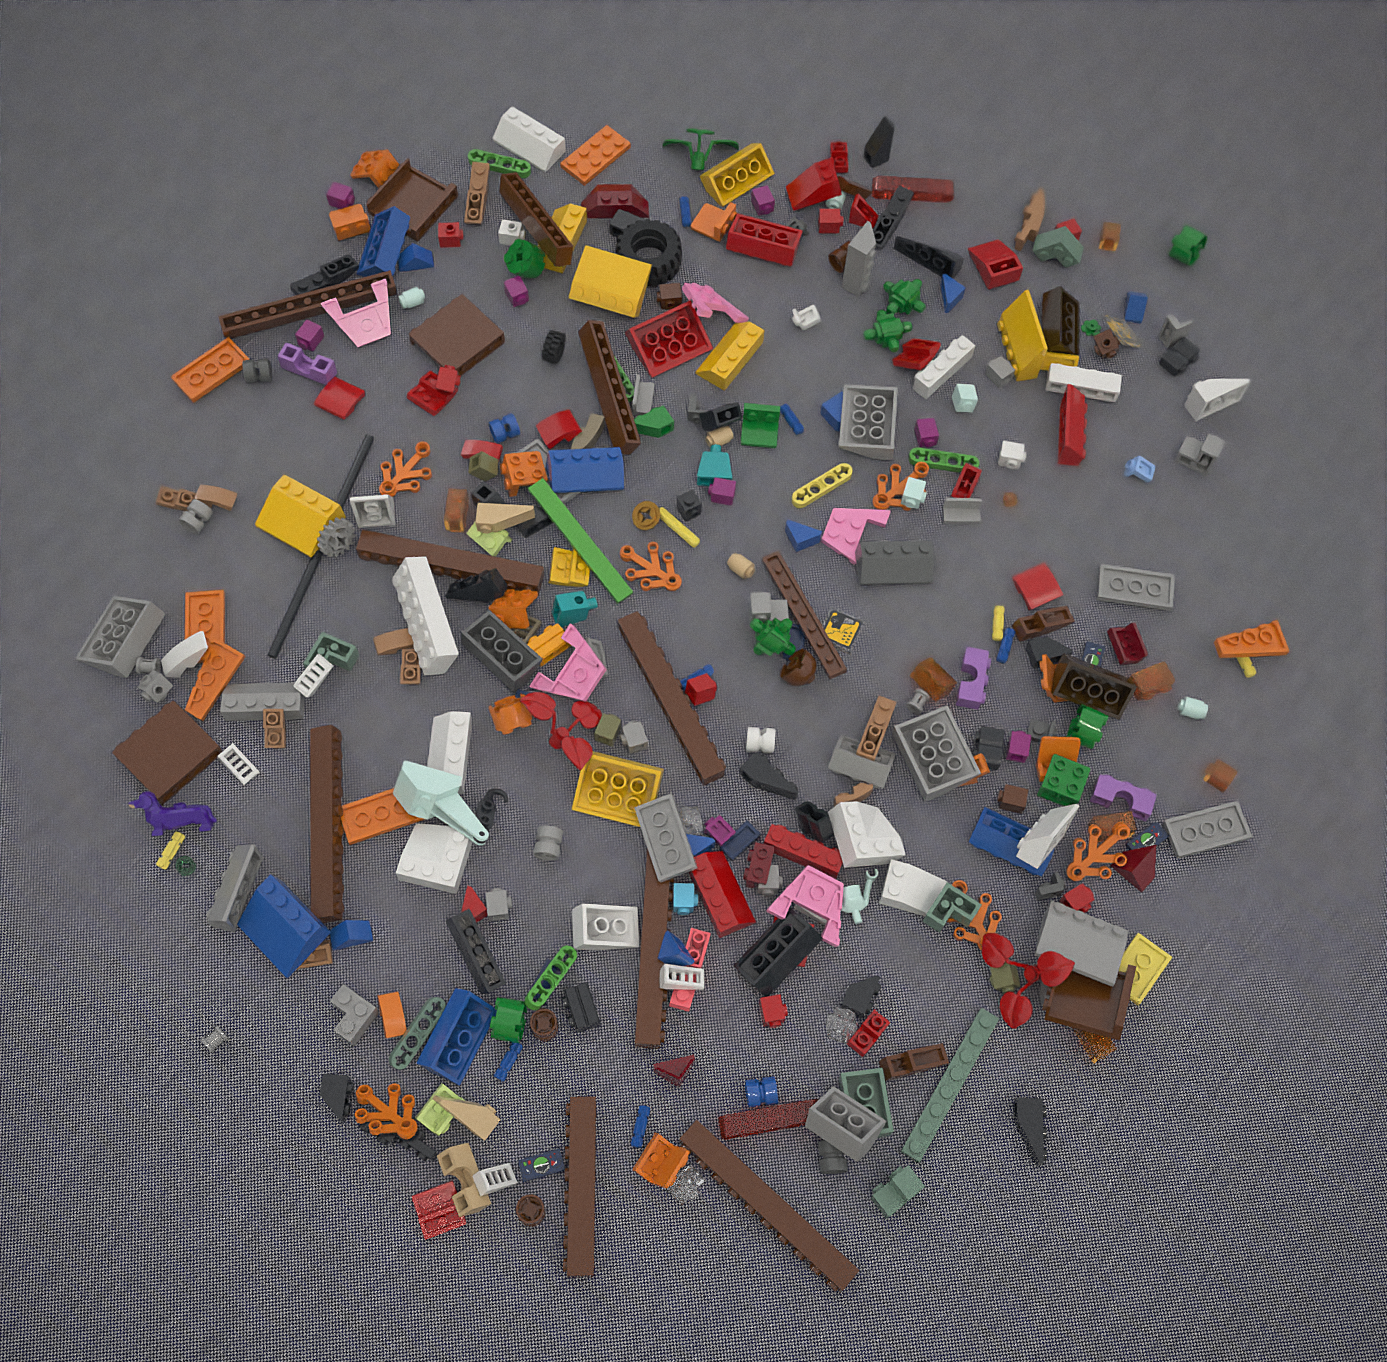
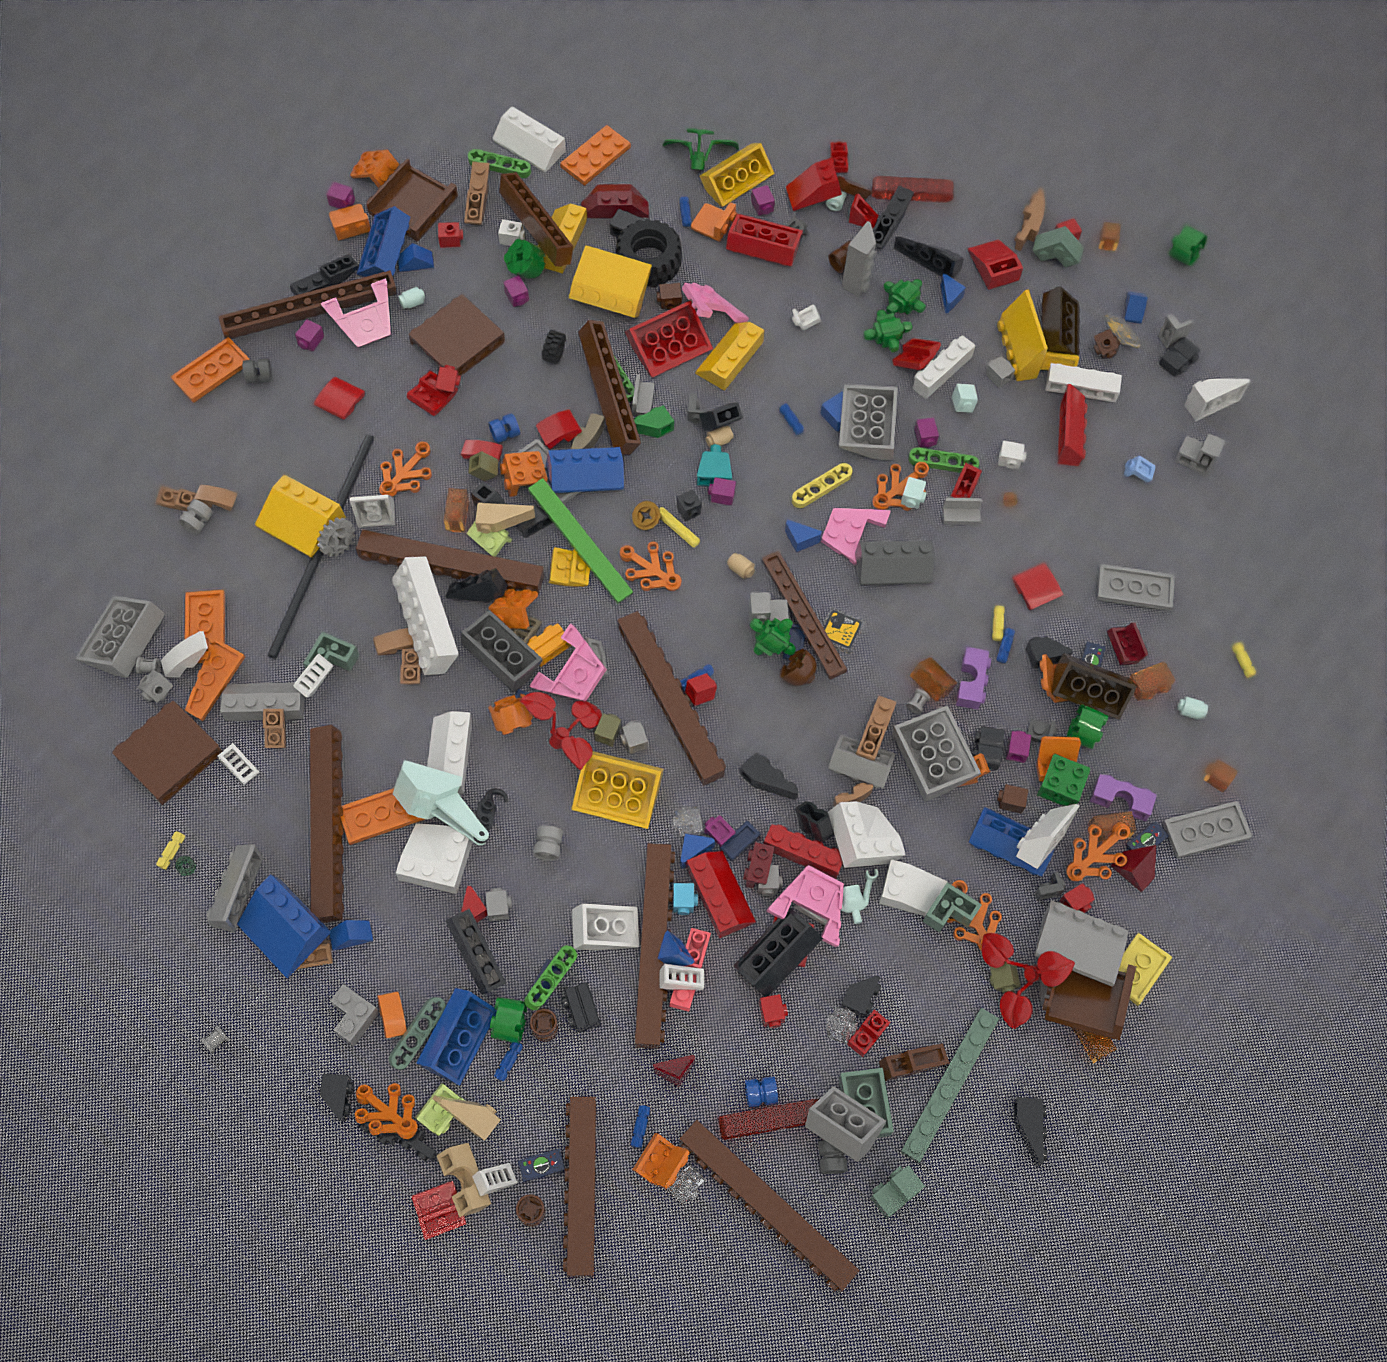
dark purple animal [129,791,217,836] -> none
medium lavender arch [278,342,337,385] -> none
teal torso [552,591,598,627] -> none
light grey plate [634,793,698,883] -> none
green bracket [741,403,780,448] -> none
white wheel [746,727,775,753] -> none
red brick [818,209,844,233] -> none
black slope [863,115,895,168] -> none
reddish brown slope [1012,605,1075,642] -> none
green plant [1081,320,1101,336] -> none
orange wing [1214,620,1290,658] -> none

